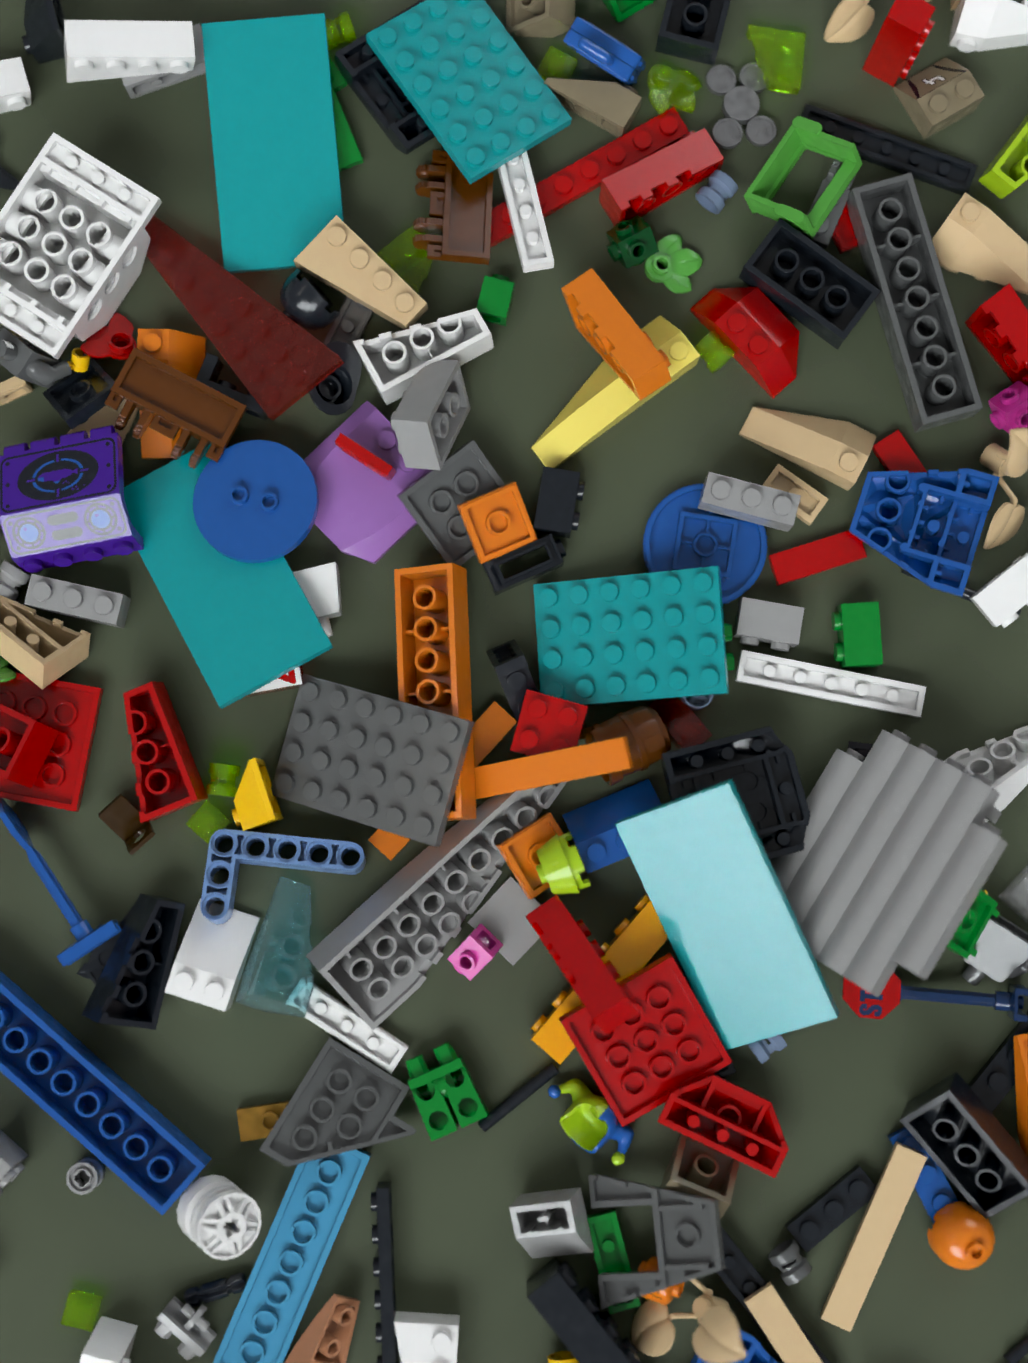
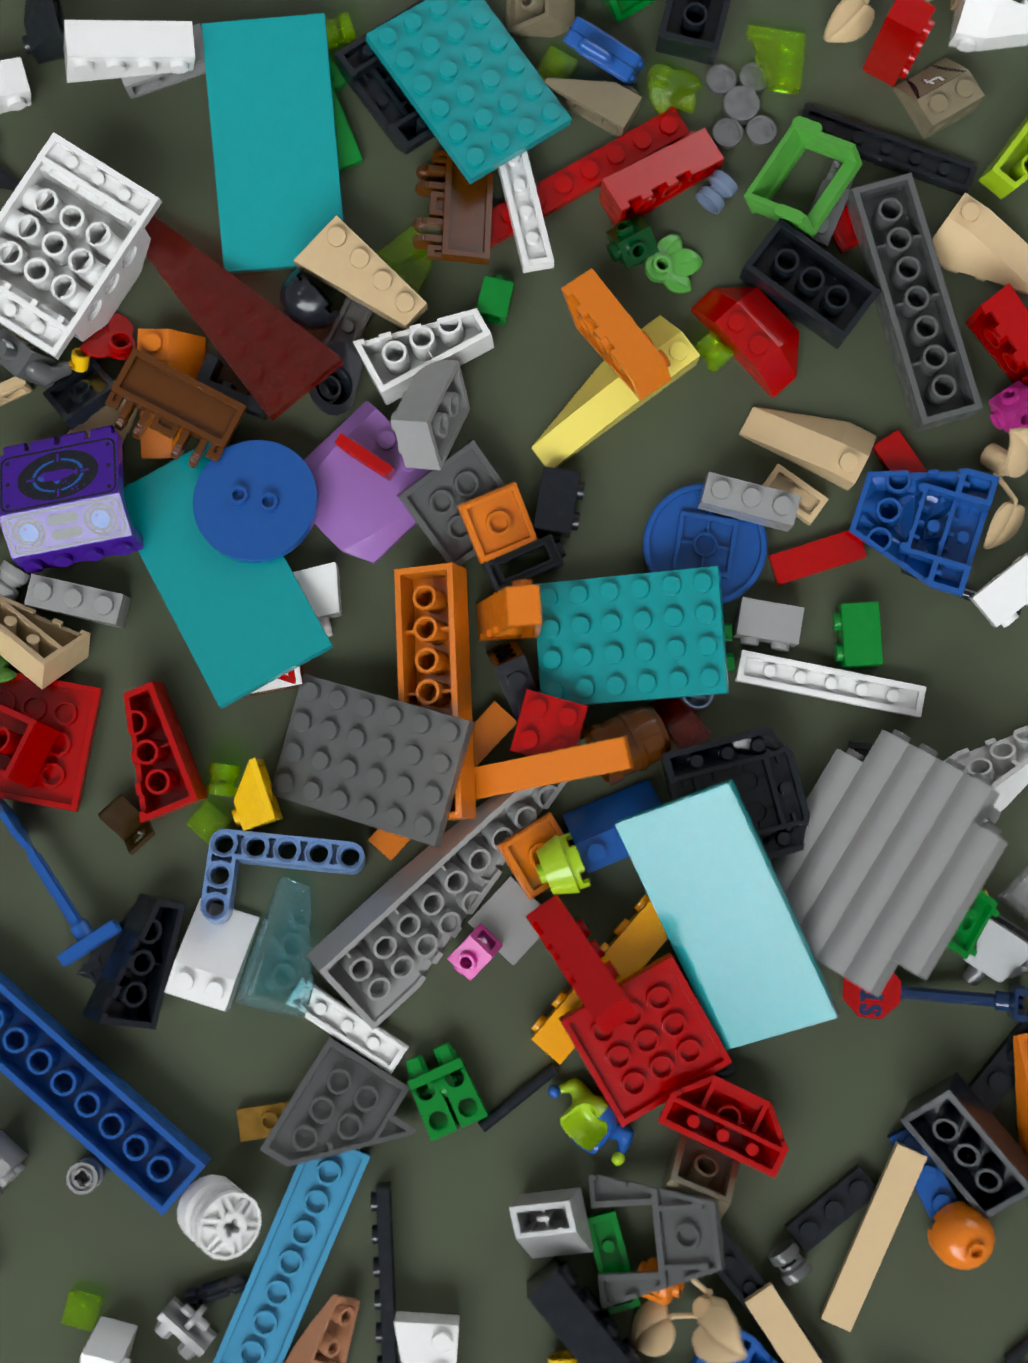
sand blue wheel [747,1035,788,1064] -> none
none -> orange wedge [476,580,542,642]

